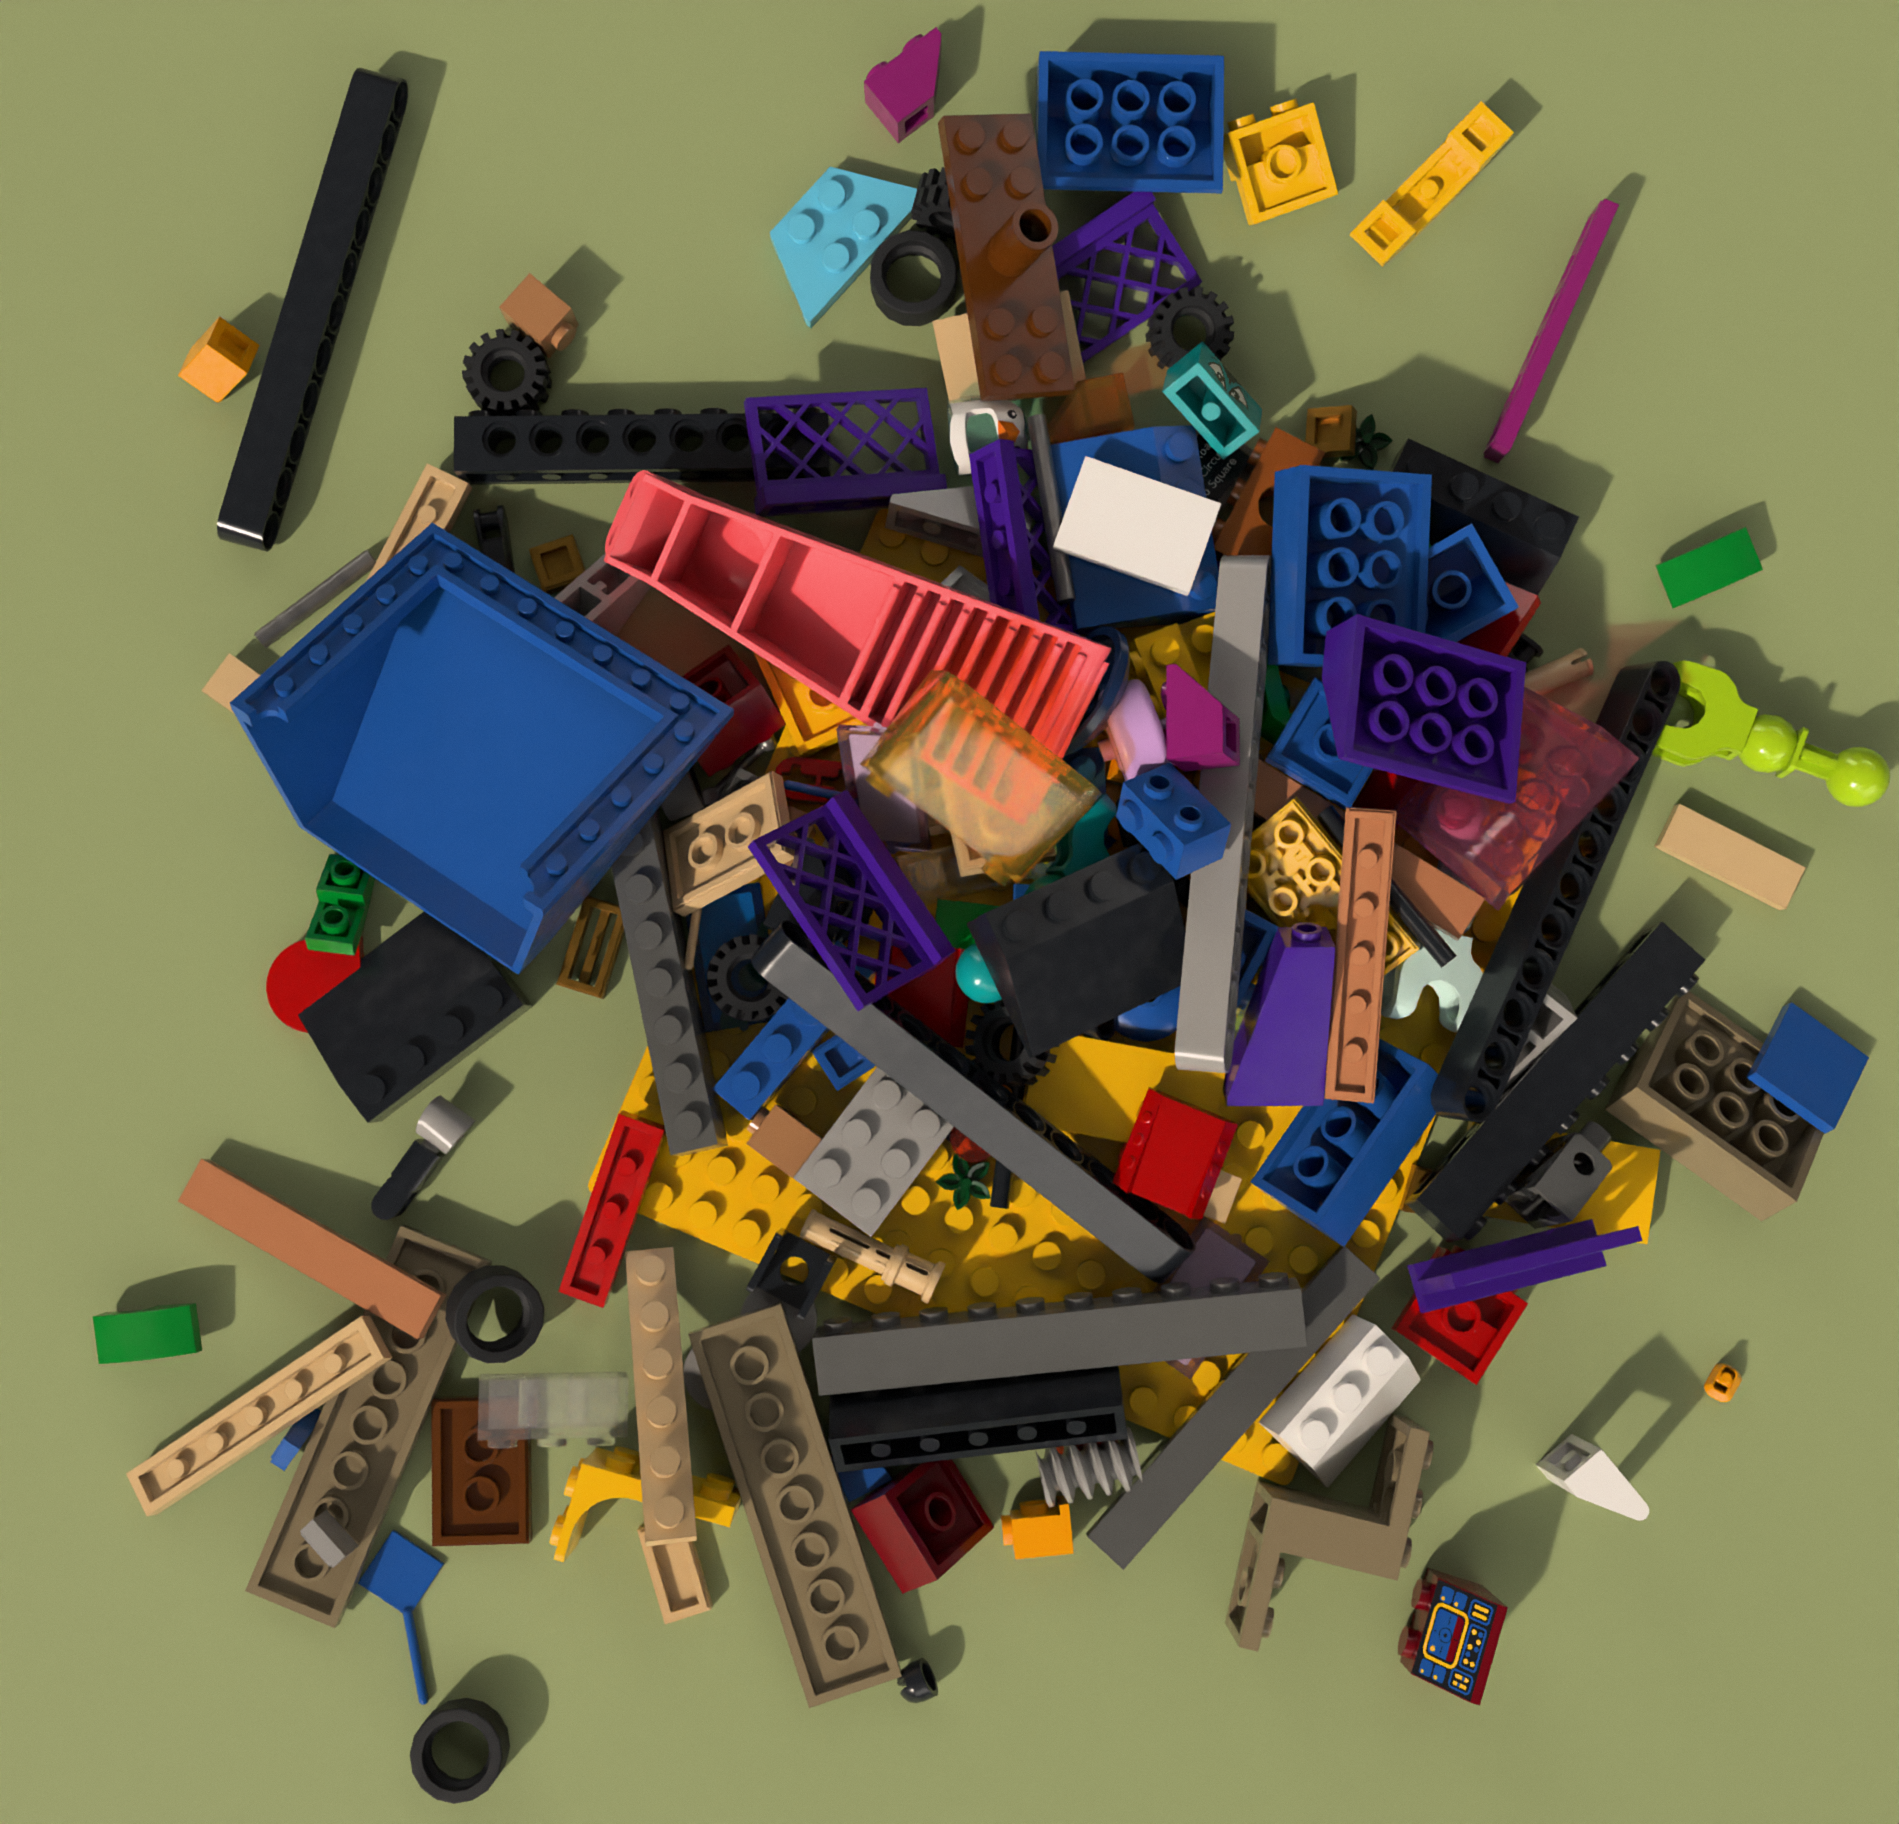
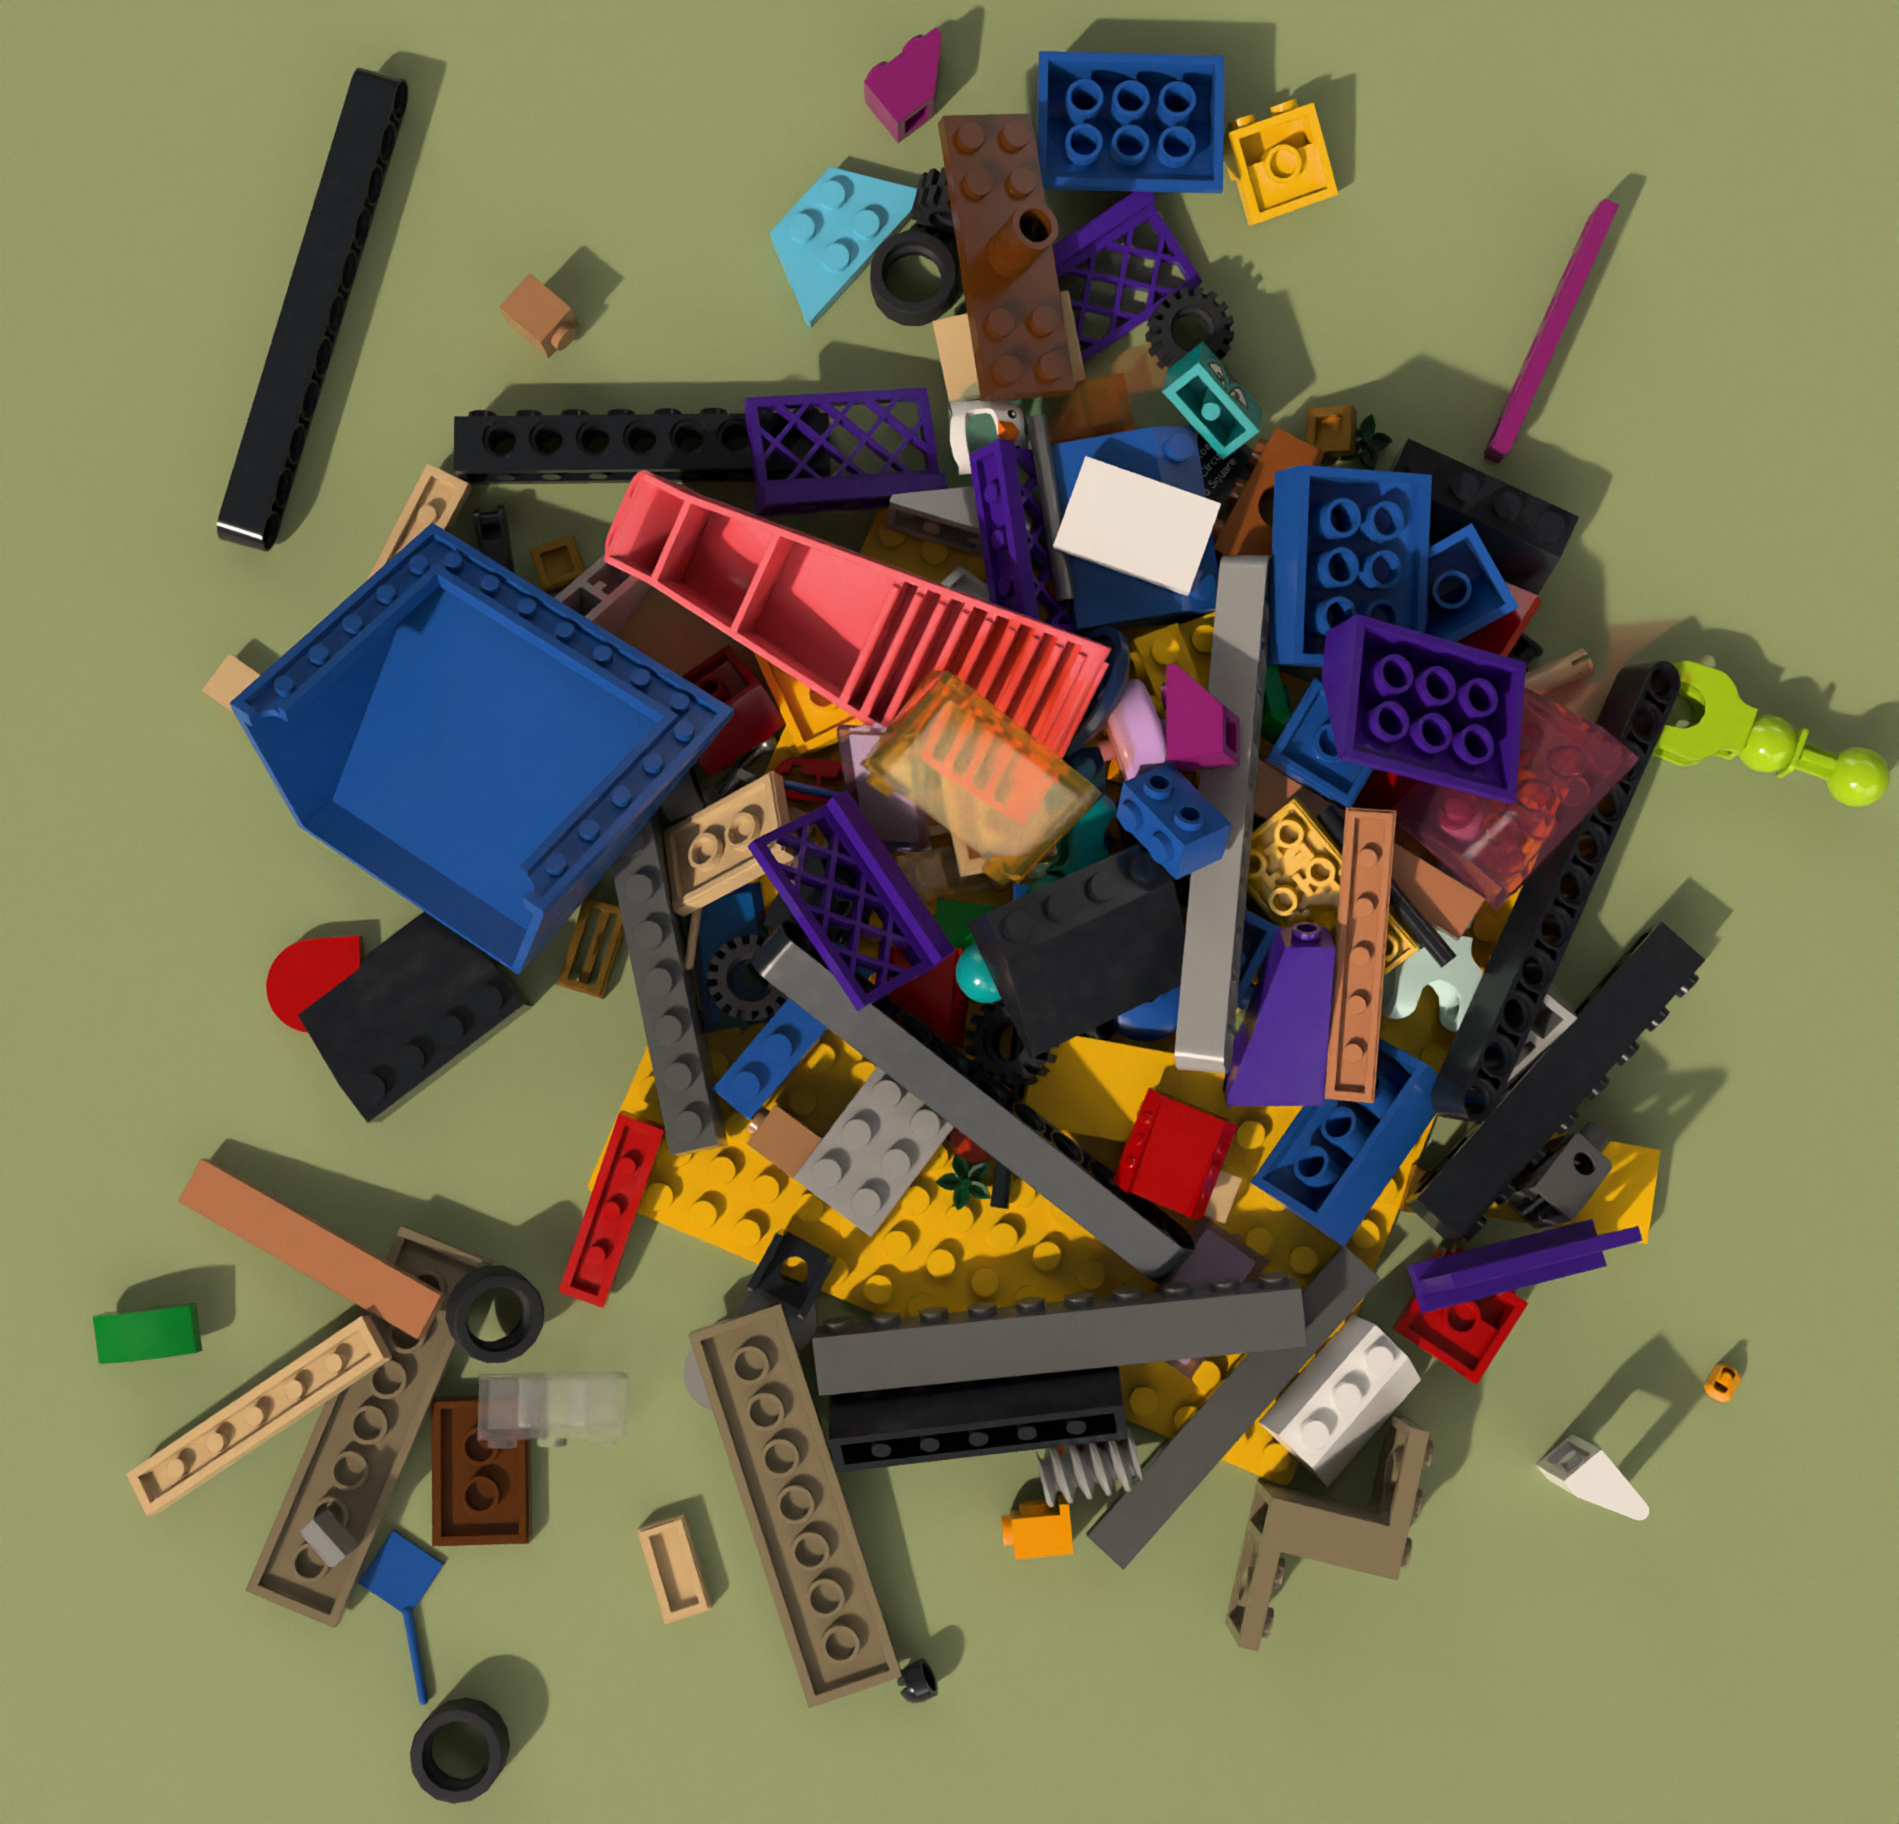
light orange panel [178,316,260,402] -> none
flat silver bar [254,549,376,648] -> none
blue tile [270,1408,321,1471] -> none
green slope [305,854,375,956] -> none
piece [371,1095,475,1220] -> none
black tyre [462,329,552,416] -> none
yellow bracket [550,1446,741,1562] -> none
tan plate [625,1247,697,1546] -> none
tan pin [800,1209,946,1304] -> none
blue tile [811,1035,876,1091] -> none
blue tile [832,1456,892,1502] -> none
dark red slope [851,1459,995,1594] -> none
yellow slope [1350,101,1514,267] -> none
slope [1398,1568,1508,1706] -> none
dark tan slope [1605,991,1824,1221] -> none
tan tile [1654,804,1806,910] -> none
green slope [1655,526,1763,608] -> none
blue tile [1746,1002,1869,1134] -> none

